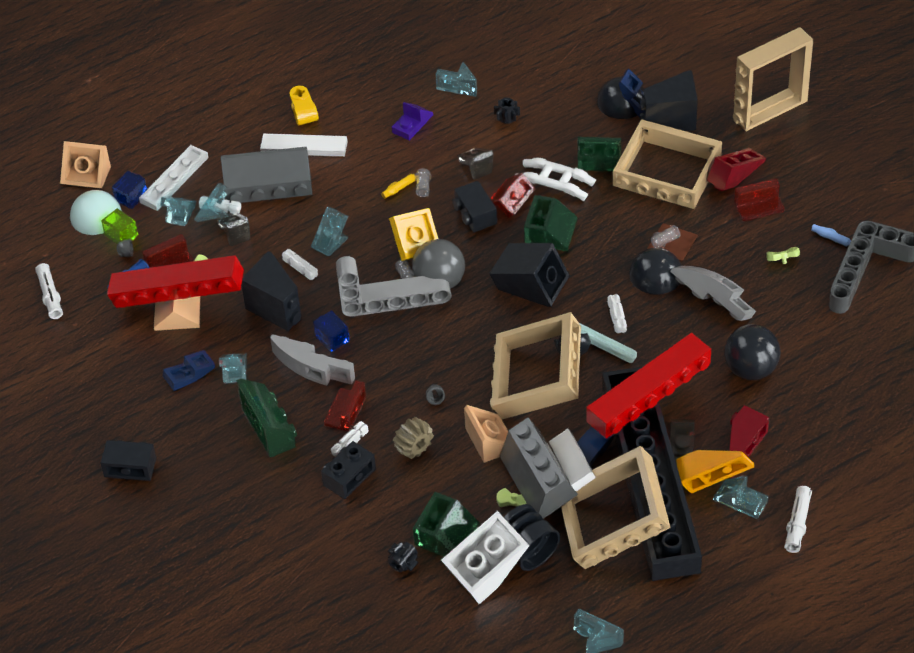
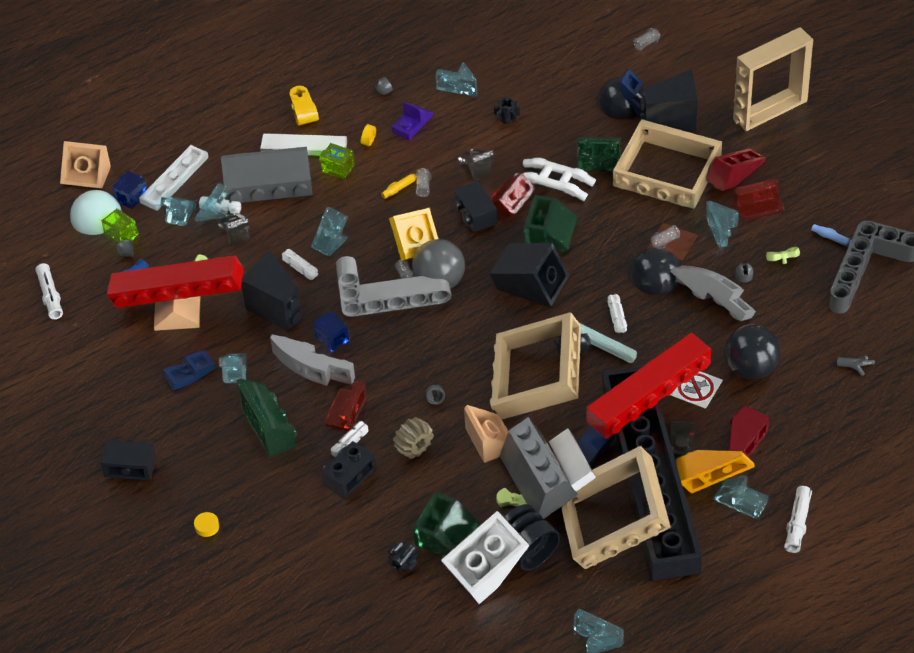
clear red panel [142,234,194,268] -> none
none -> yellow tile [194,512,219,537]
none -> clear neon green brick [319,143,355,179]
none -> yellow tile [361,124,376,147]
none -> dark grey hinge [375,77,393,95]
none -> clear pin [633,28,660,51]
none -> sticker [671,371,723,408]
none -> clear light blue slope [706,201,739,248]
none -> dark grey hinge [735,263,753,282]
none -> dark grey bar [837,355,875,376]

